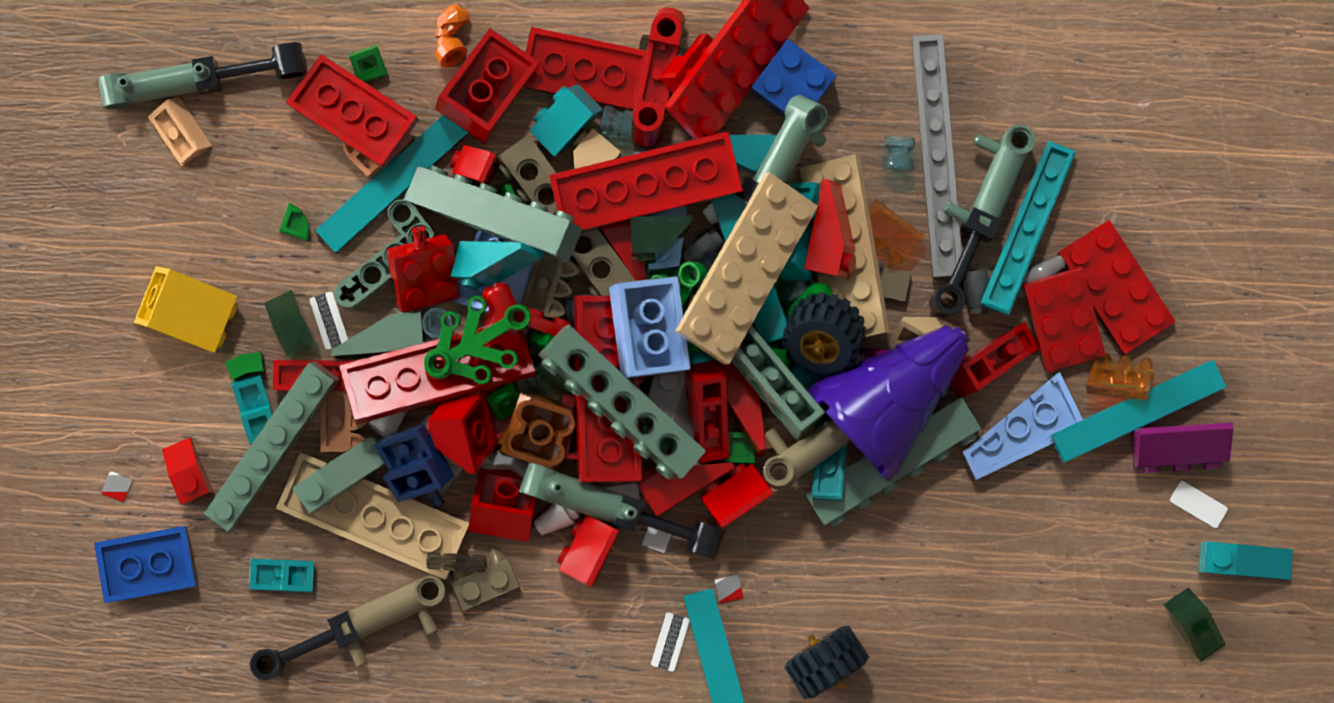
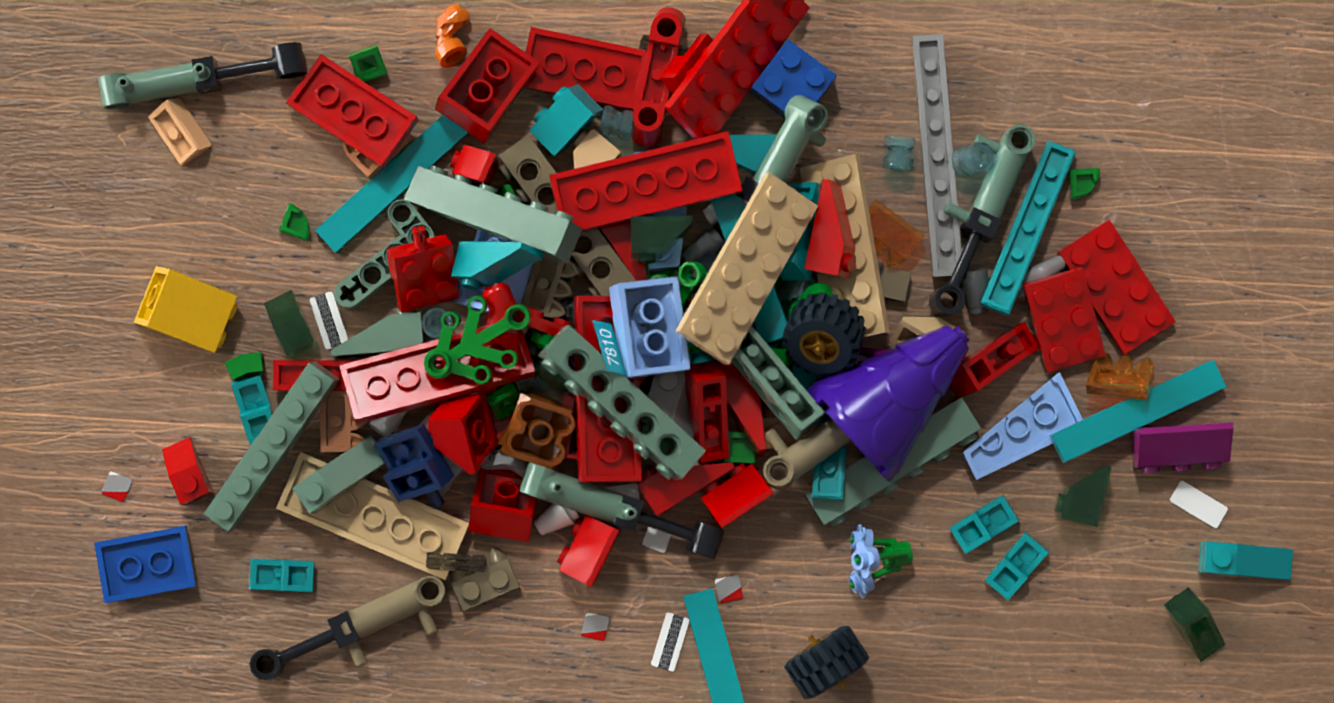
none -> light grey sticker [581,612,610,641]
none -> teal sticker [592,320,626,375]
none -> plant [848,524,913,599]
none -> teal slope [949,494,1020,554]
none -> clear light blue wheel [951,142,995,177]
none -> teal slope [985,531,1049,600]
none -> clear green slope [1054,465,1111,528]
none -> green tile [1068,168,1100,201]

